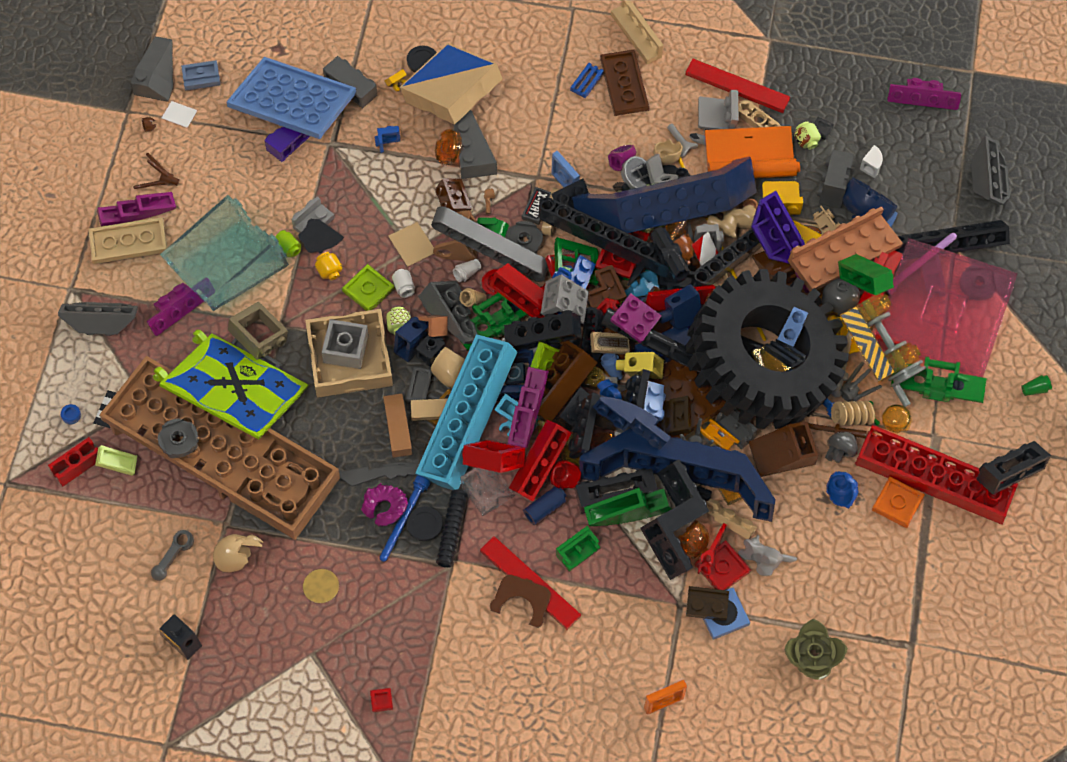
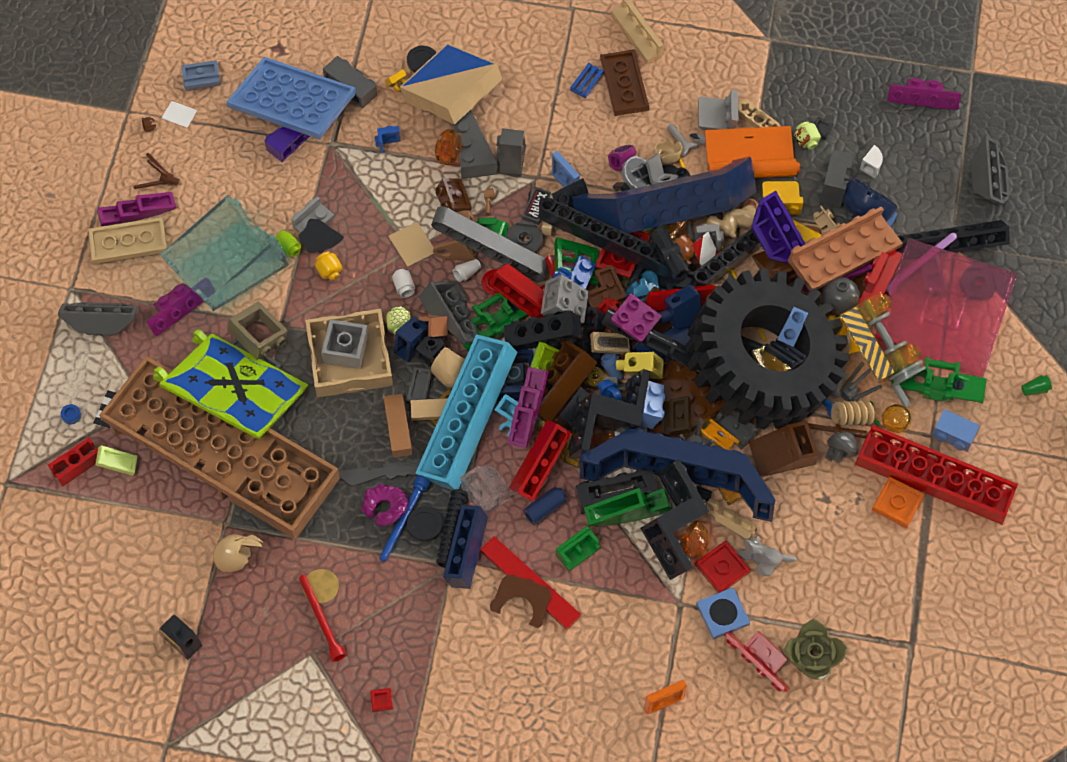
dark grey wedge [131,36,174,102] -> none
dark grey piece [151,530,194,581] -> none
dark grey plate [158,418,199,458] -> none
lime tile [342,264,395,311] -> none
tan cone [460,288,486,307] -> none
red window [462,440,525,473] -> none
red hair [549,460,581,490] -> none
dark blue slope [593,396,670,450] -> none
red tile [685,59,790,113] -> none
dark brown plate [686,586,729,621] -> none
red flag [697,523,727,578] -> none
blue hair [826,471,859,509] -> none
green brick [838,254,894,295] -> none
black brick [976,441,1051,495] -> none
none -> red piece [299,575,347,662]
none -> dark blue brick [443,505,488,589]
none -> dark grey wedge [496,128,526,176]
none -> bracket [724,631,790,692]
none -> medium blue brick [931,409,980,452]

